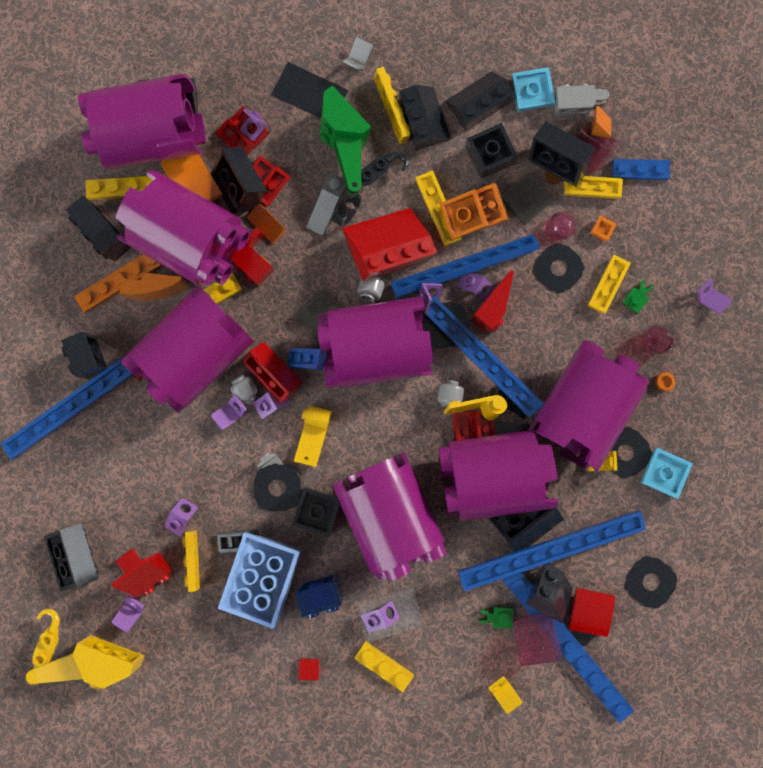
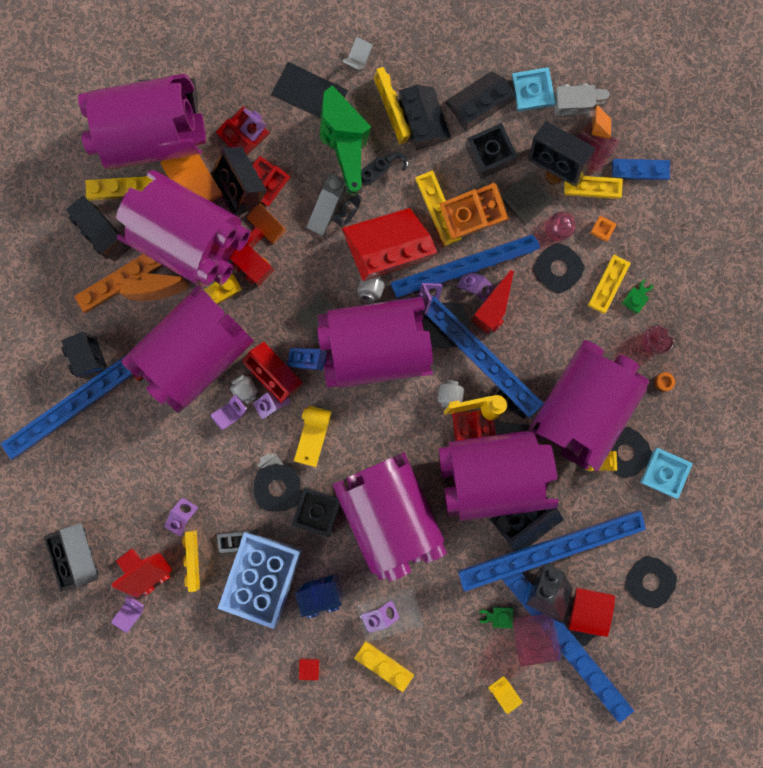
yellow slope [26,609,145,689] -> none
medium lavender bracket [697,278,732,314] -> none

